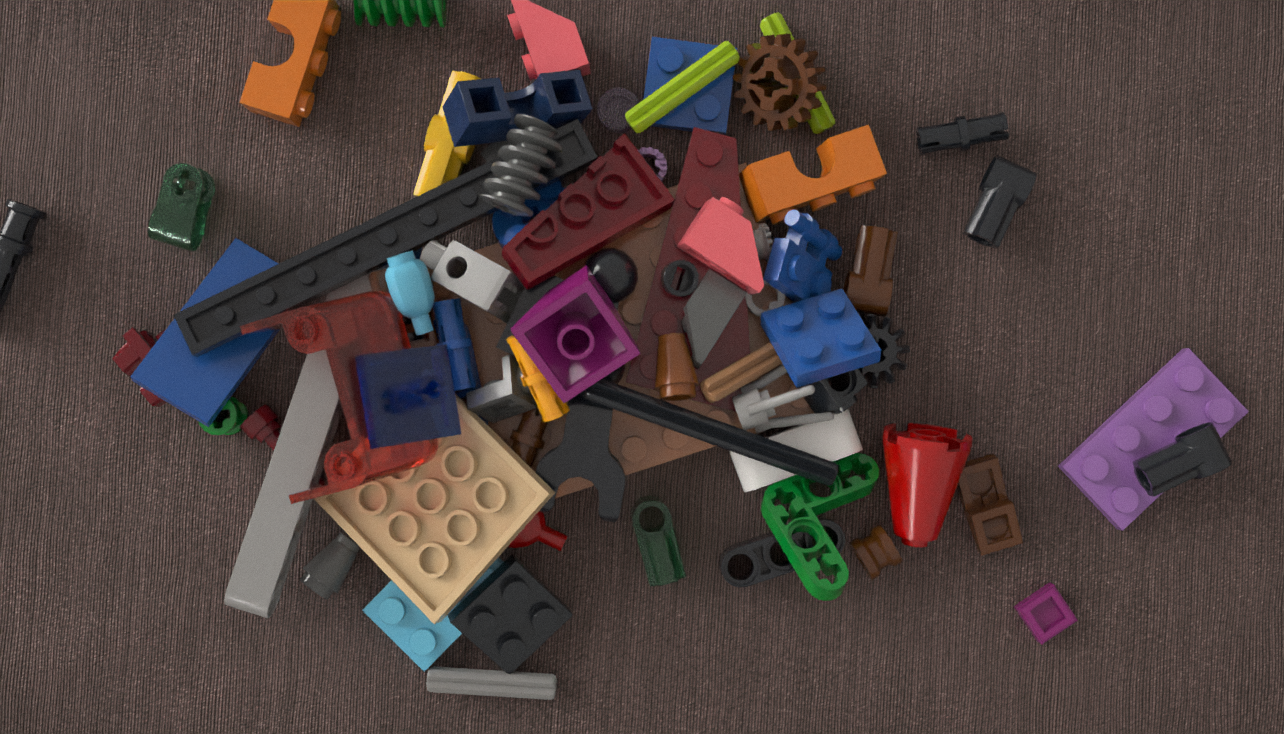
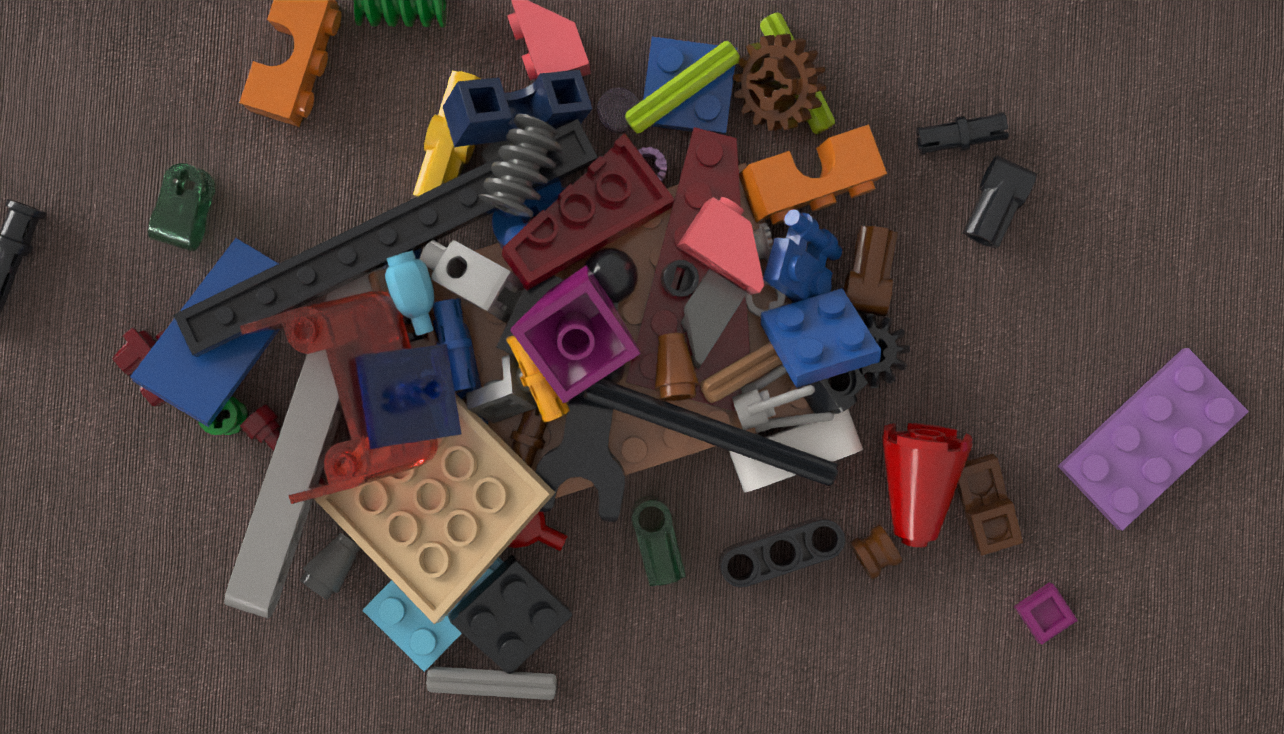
green beam [761,453,879,601] -> none
black piece [1133,422,1233,497] -> none

